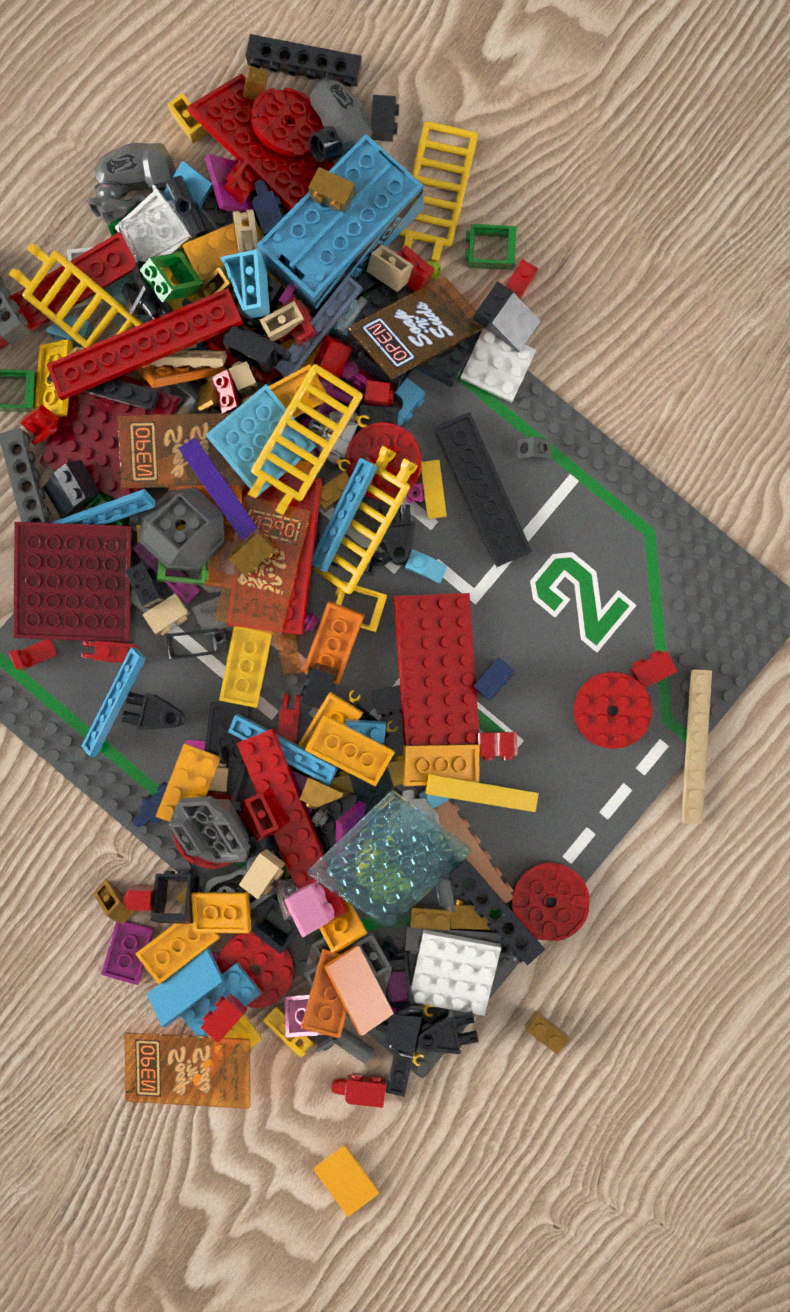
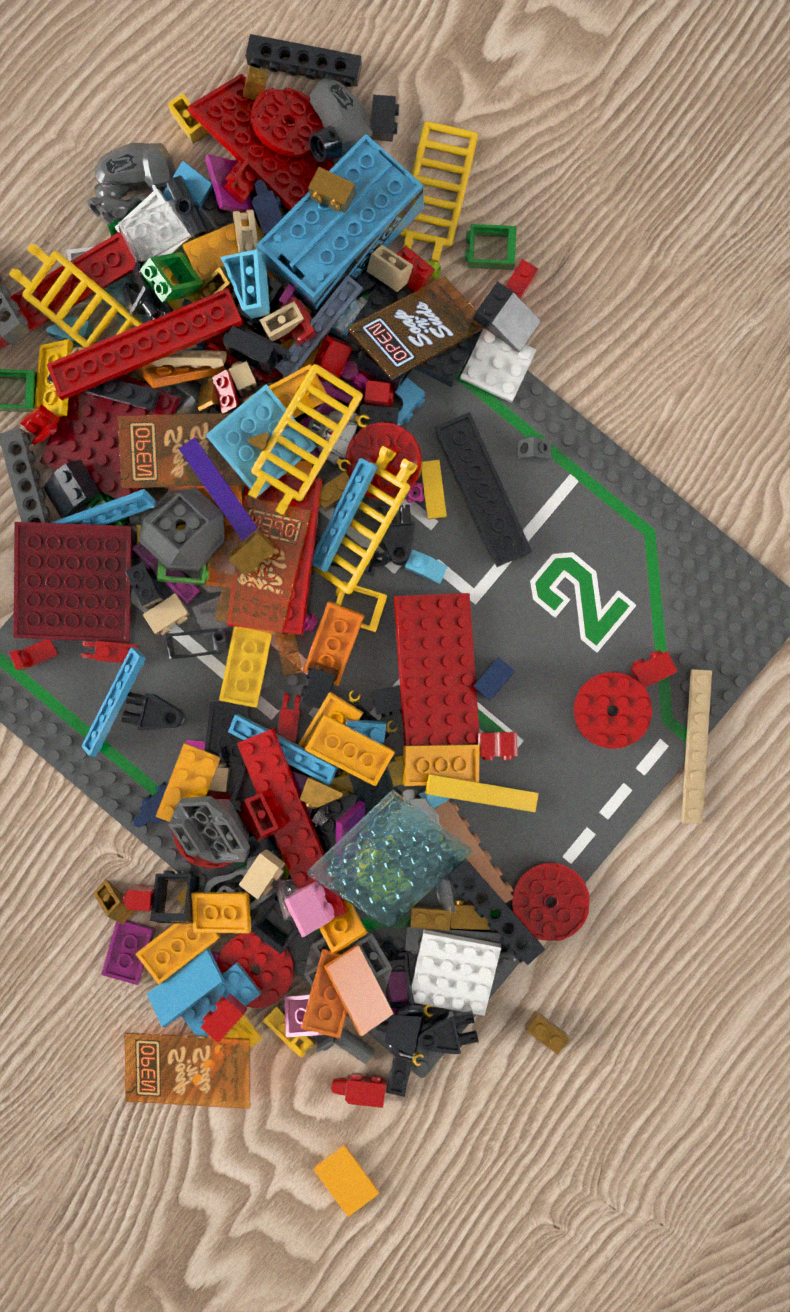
none -> pearl gold slope [247,432,269,451]

